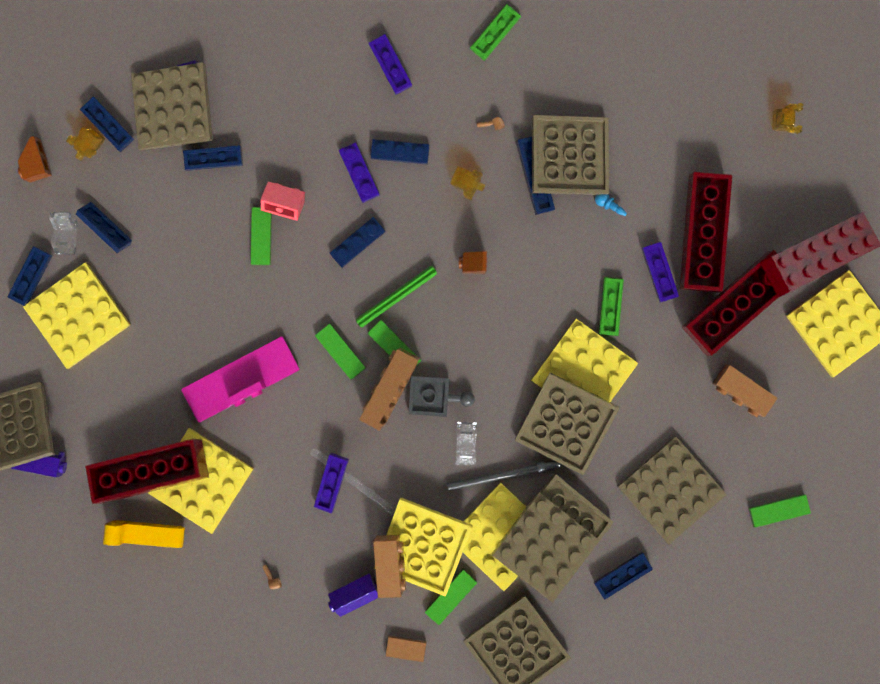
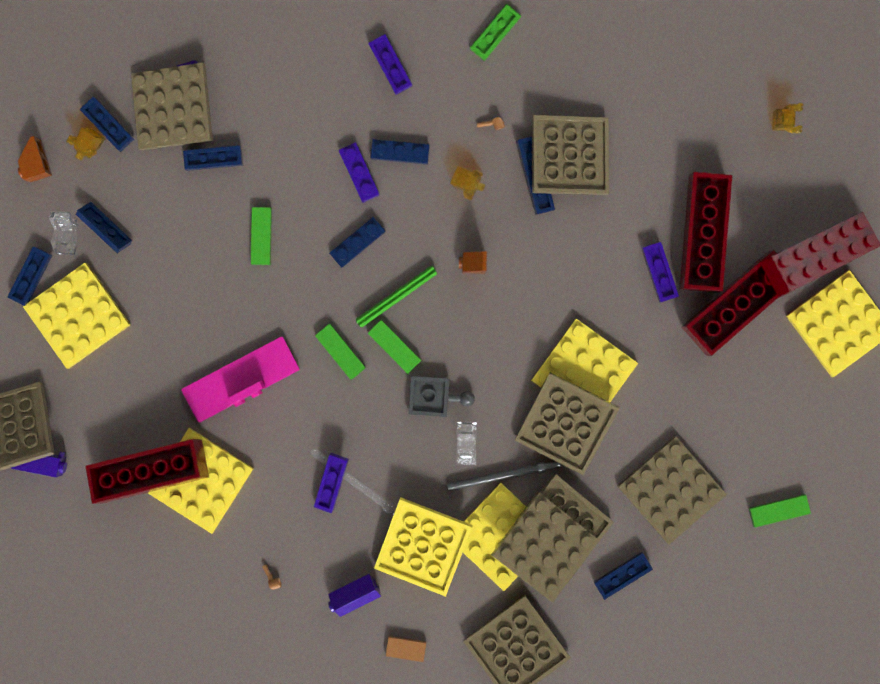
yellow beam [103,520,185,548] -> none
coral brick [261,182,305,221] -> none
medium nougat wedge [359,348,420,431] -> none
medium nougat brick [373,535,406,598] -> none
bright green tile [425,569,477,625] -> none
dark azure bar [595,194,627,216] -> none
bright green tile [599,277,624,336] -> none
medium nougat brick [712,365,778,418] -> none

